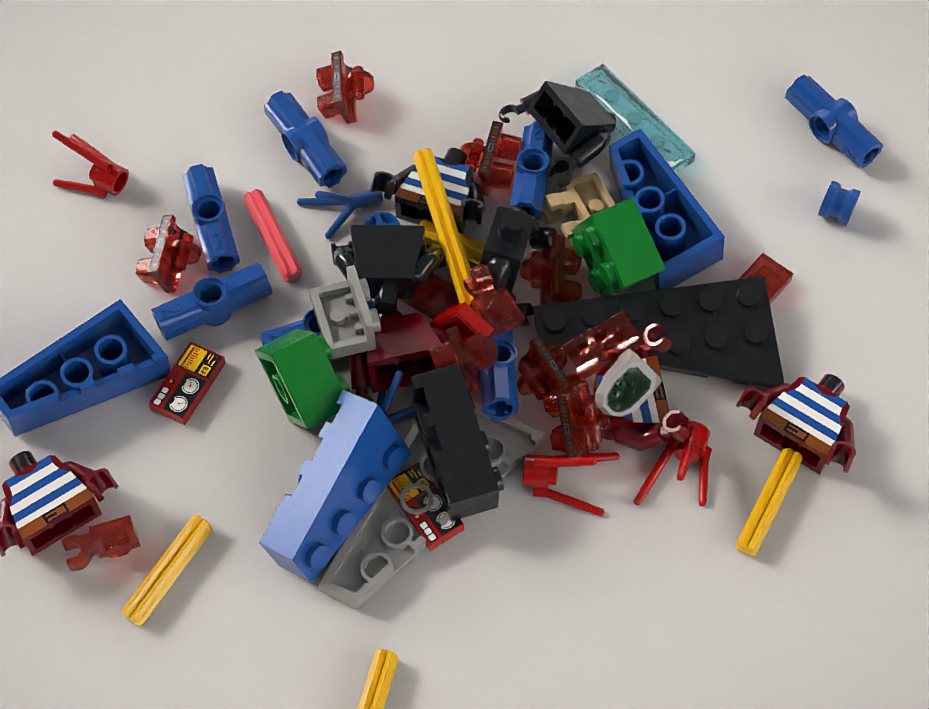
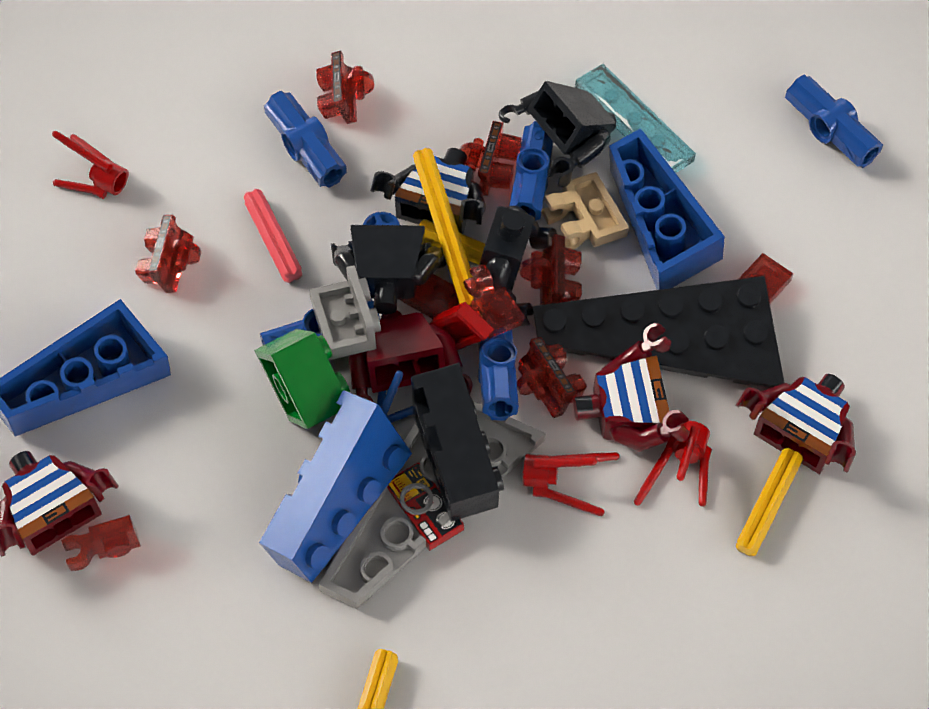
yellow axle [122,515,212,626] -> none
tile [149,342,226,425] -> none
blue piece [151,263,273,341] -> none
blue piece [182,164,240,273] -> none
blue plant [297,190,383,239] -> none
clear red hips [429,325,498,392] -> none
clear red hips [543,380,612,458] -> none
clear red hips [562,310,645,380] -> none
green brick [571,197,666,297] -> none
rock [595,348,662,417] -> none
blue wheel [818,181,861,226] -> none

